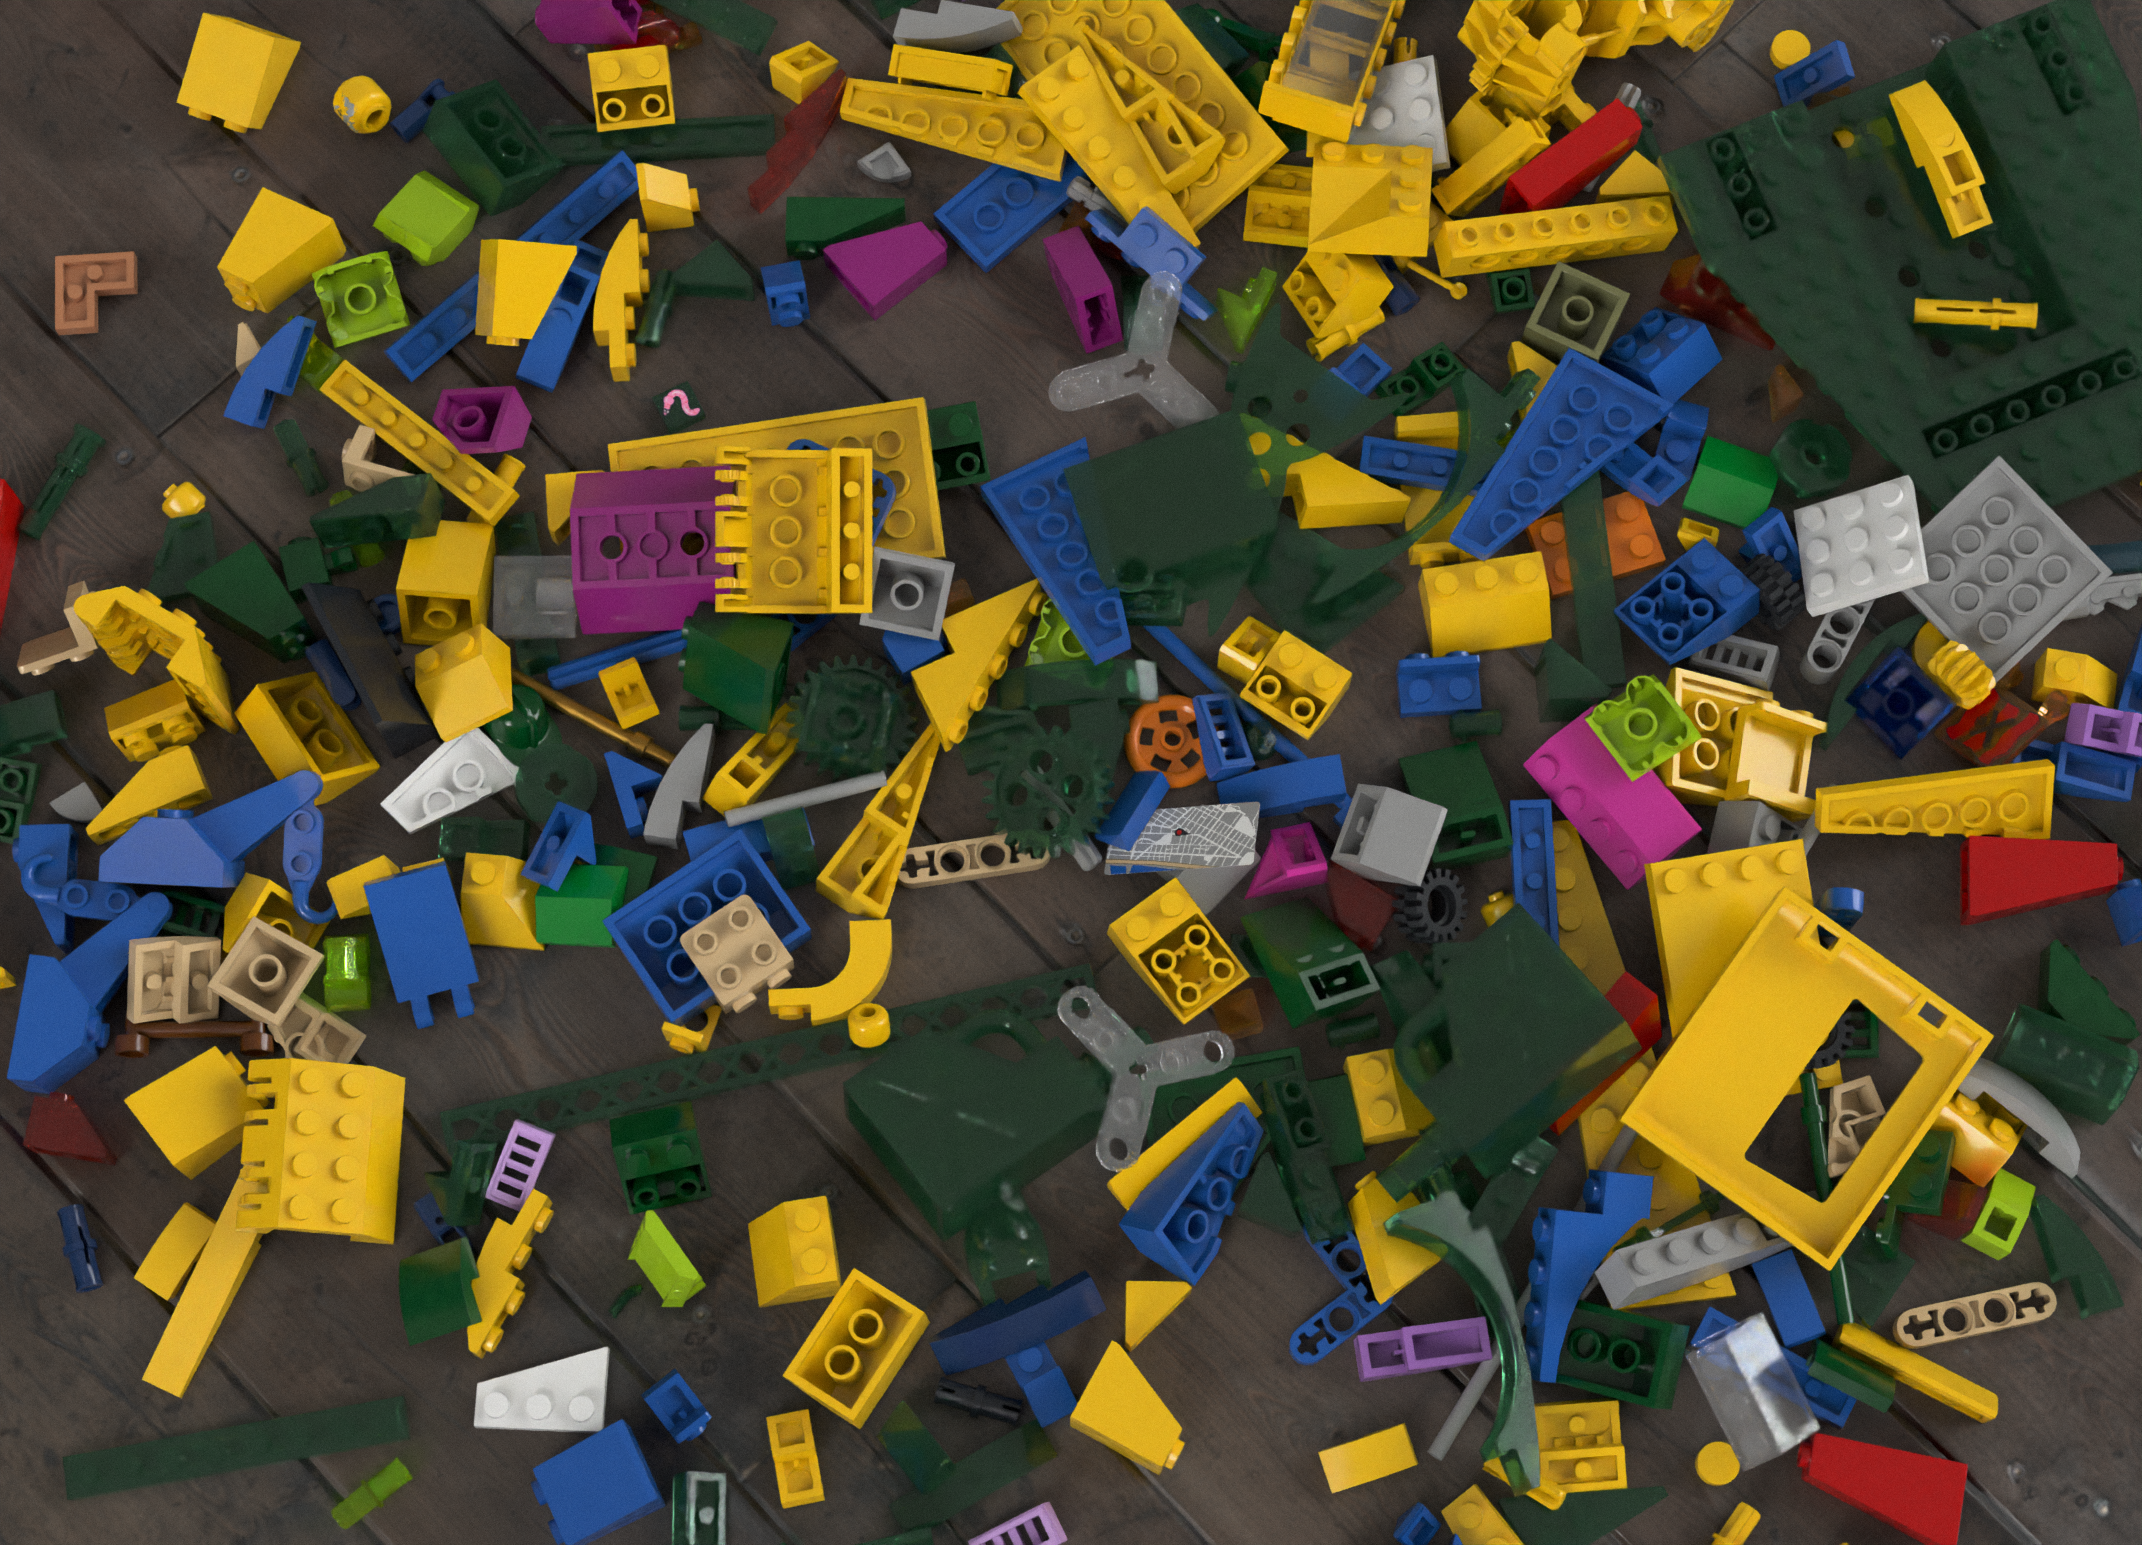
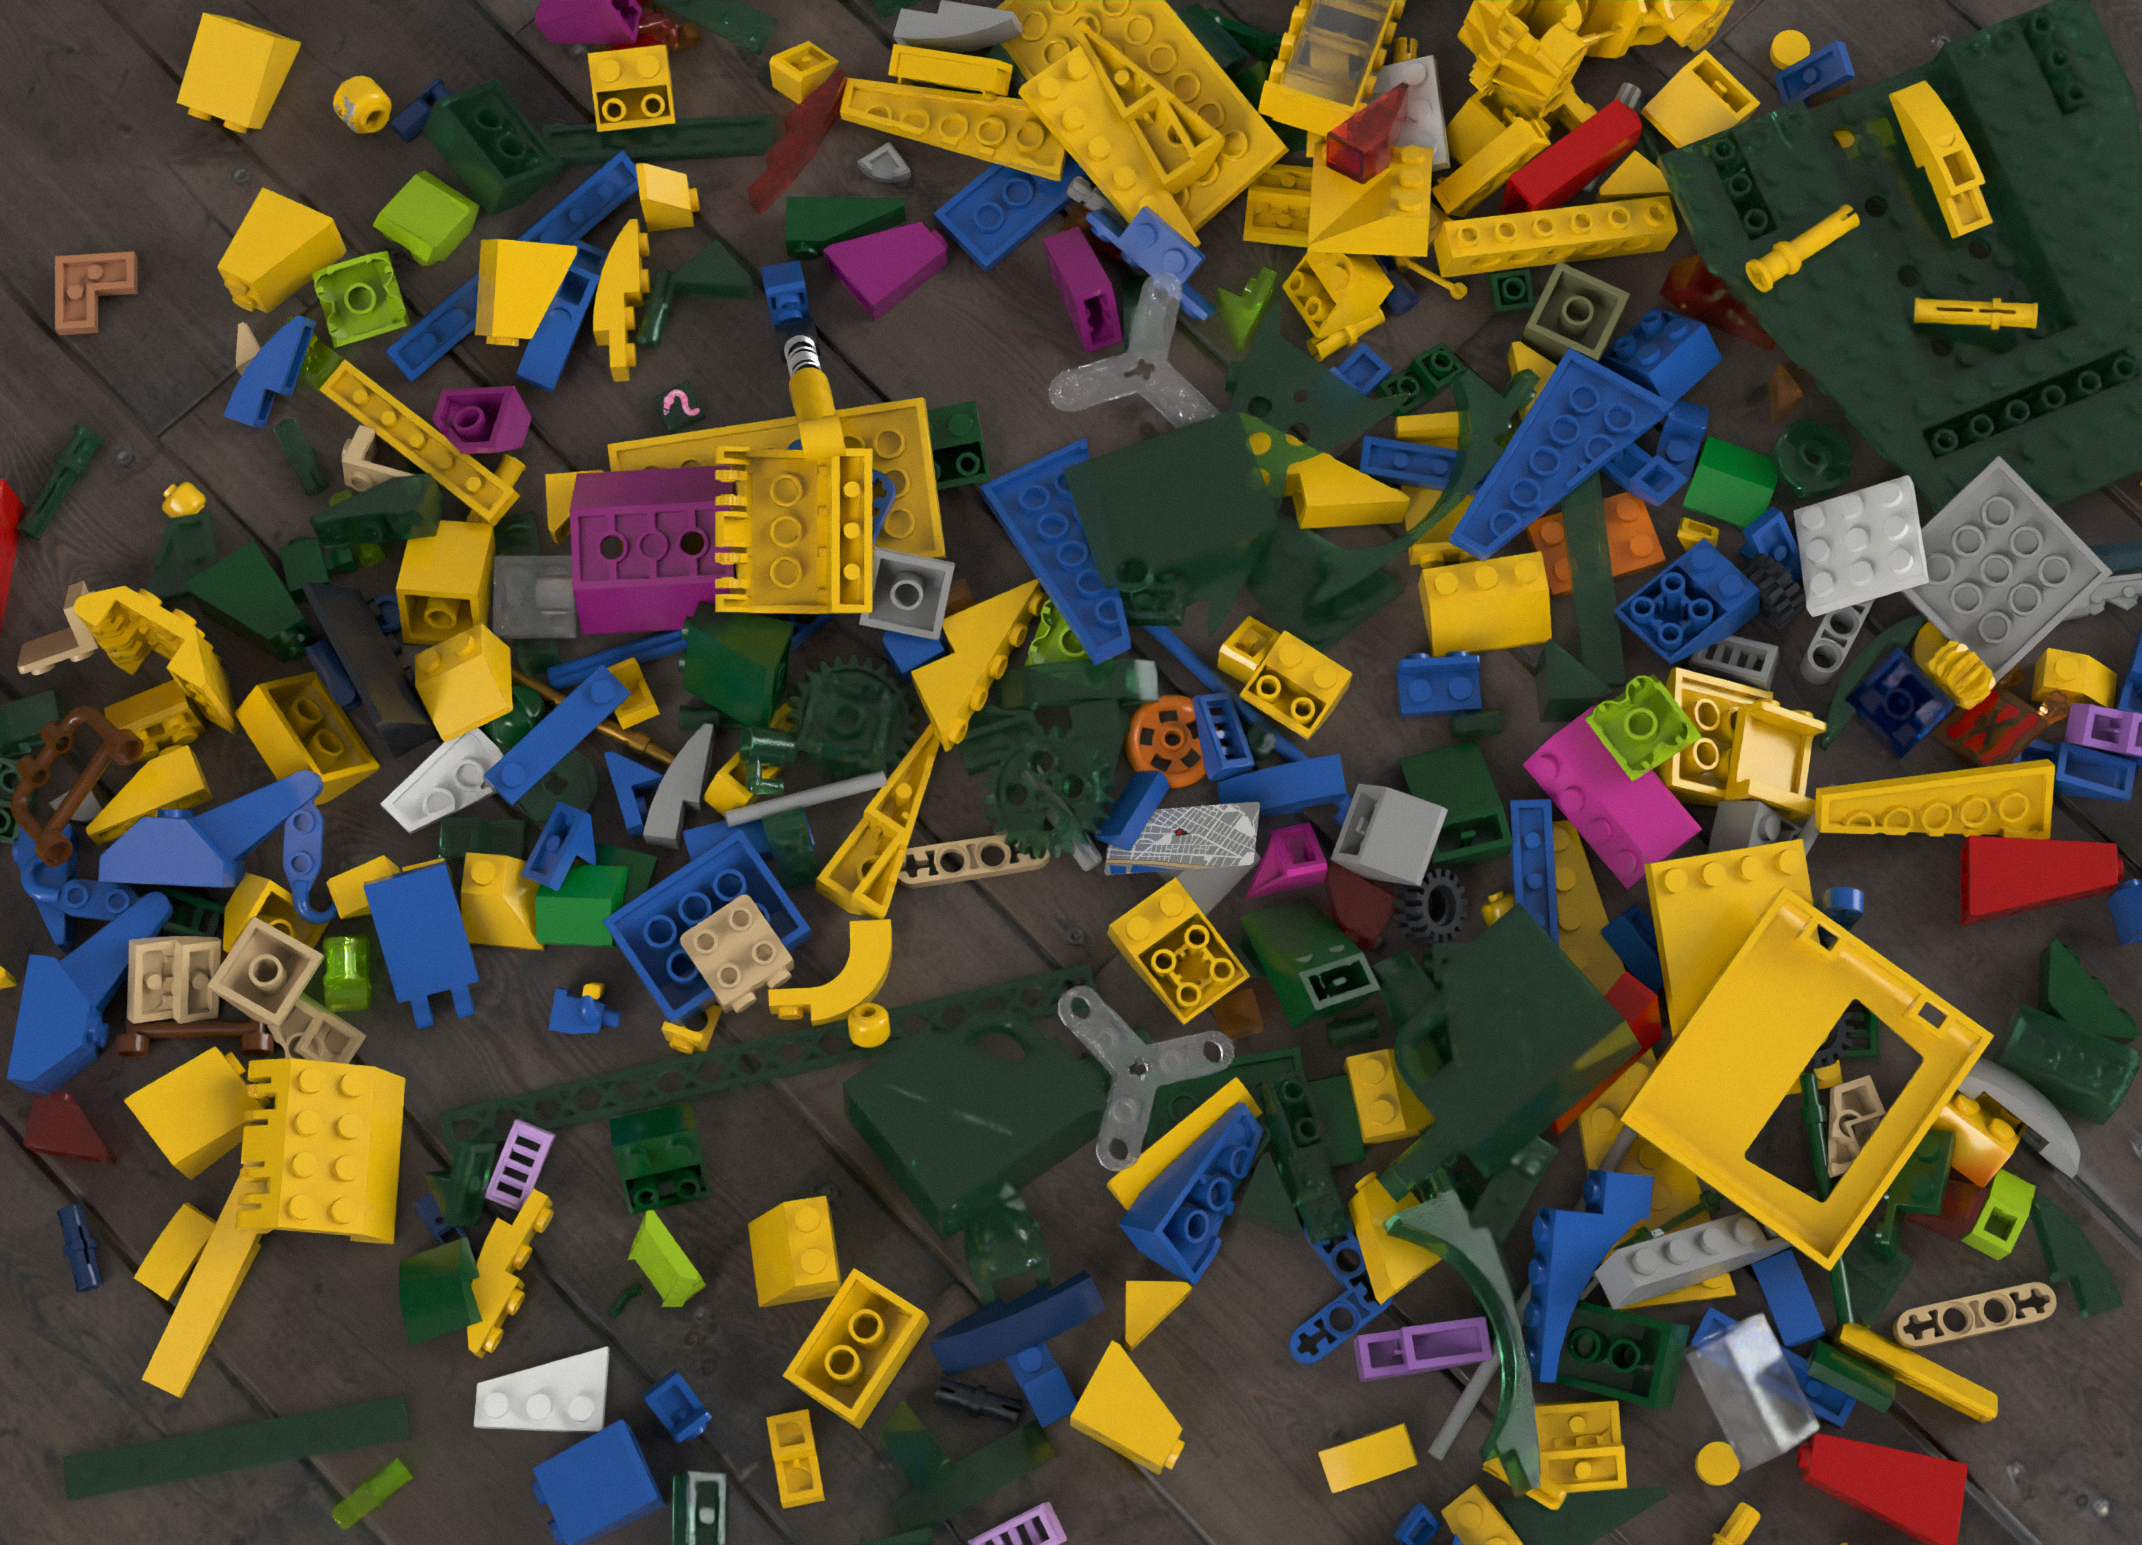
none -> reddish brown bar [11,705,144,867]
none -> blue plate [483,664,631,807]
none -> blue piece [548,982,621,1034]
none -> clear green piece [739,724,798,796]
none -> yellow piece [774,317,846,462]
none -> clear red slope [1326,82,1409,185]
none -> blue slope [1600,903,1664,993]
none -> yellow slope [1640,50,1760,166]
none -> yellow pin [1745,204,1860,293]

